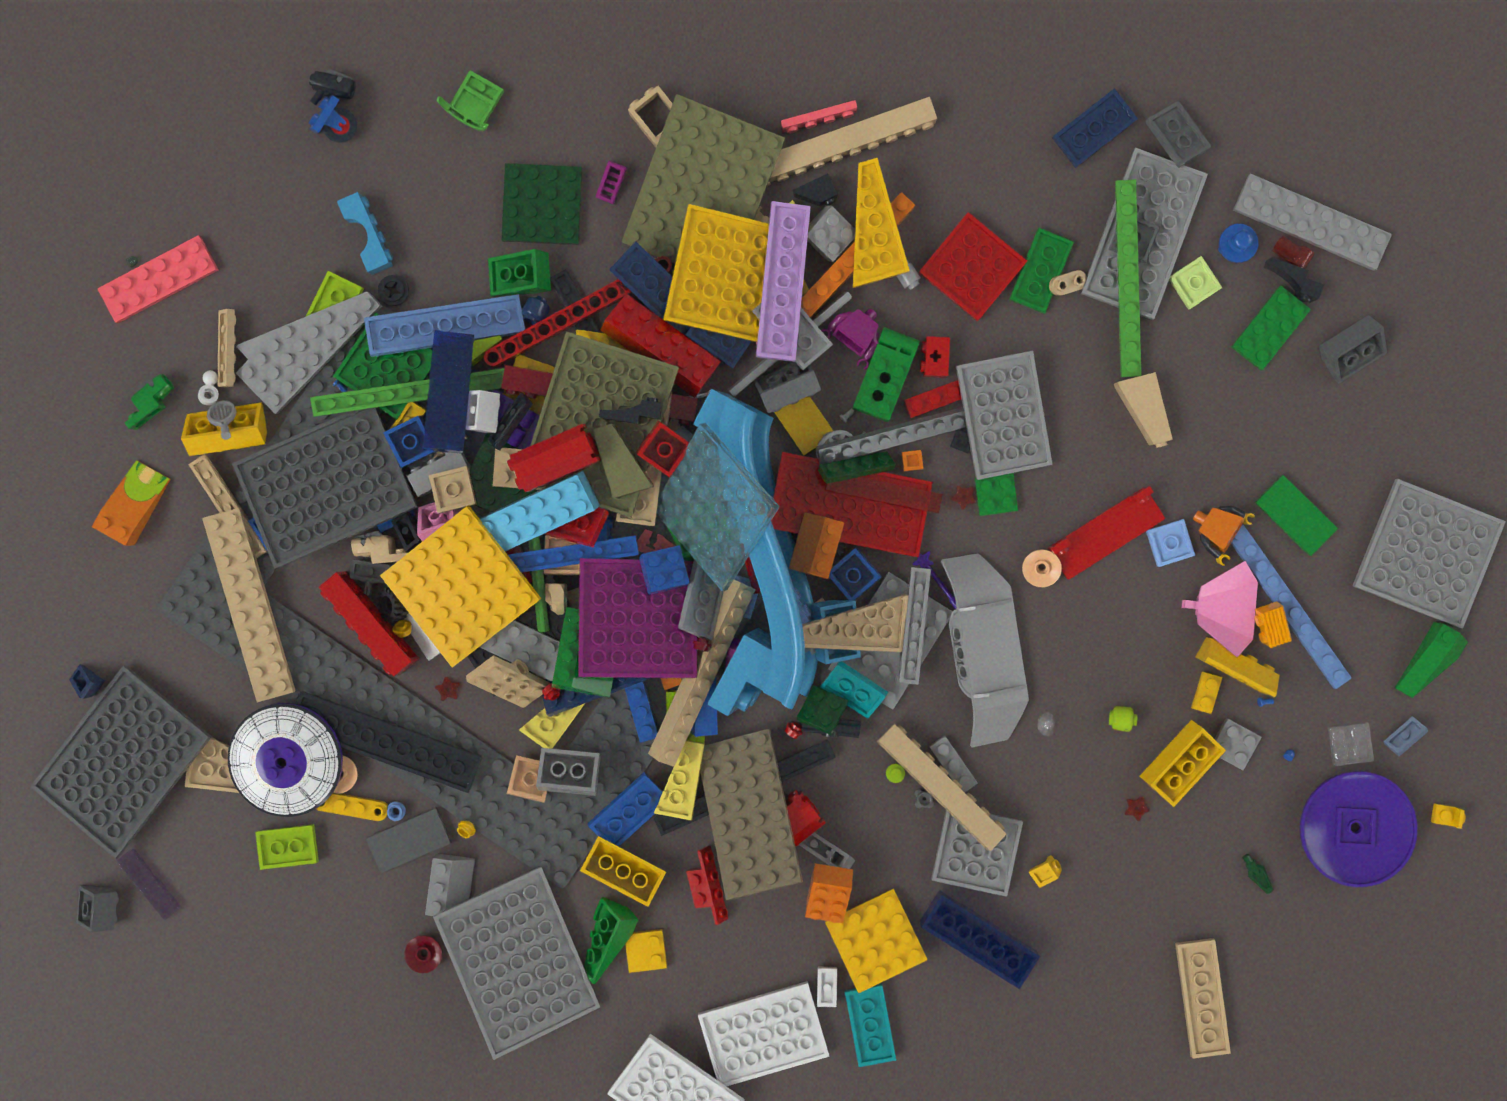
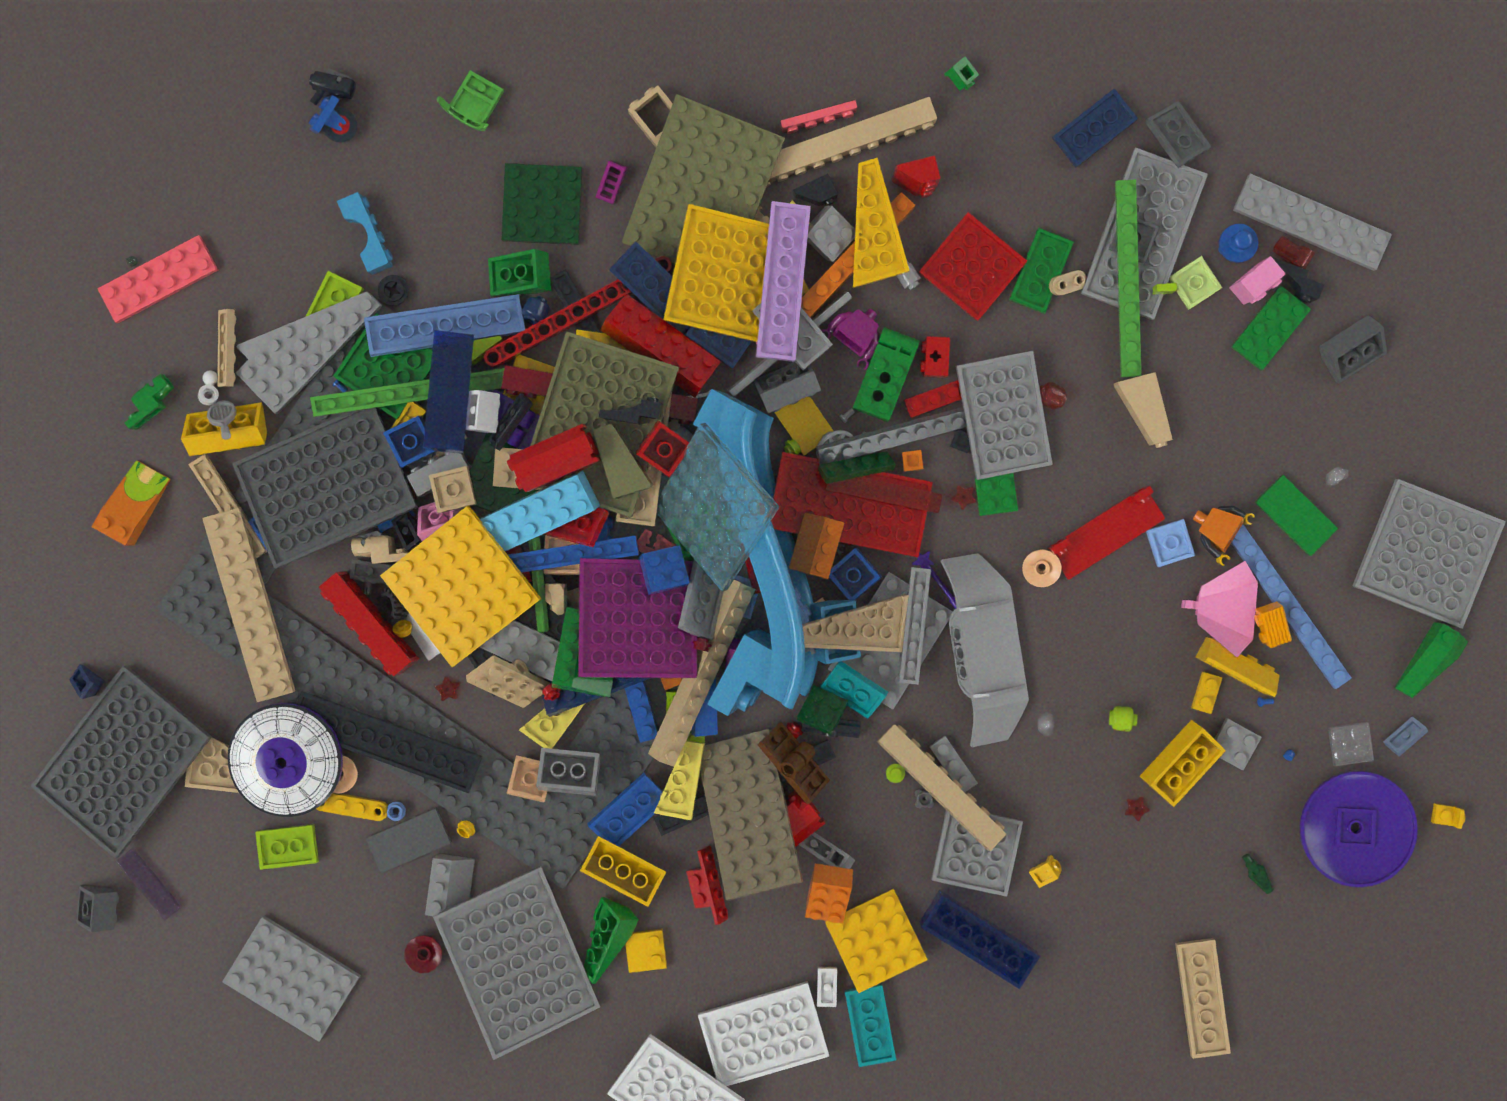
none -> light grey plate [222,916,361,1042]
none -> reddish brown plate [757,721,830,804]
none -> lime plate [784,439,801,455]
none -> red slope [892,155,941,197]
none -> green brick [944,57,979,91]
none -> clear red head [1039,382,1067,410]
none -> lime tile [1152,283,1177,295]
none -> bright pink brick [1229,256,1285,305]
none -> clear plate [1325,467,1349,488]

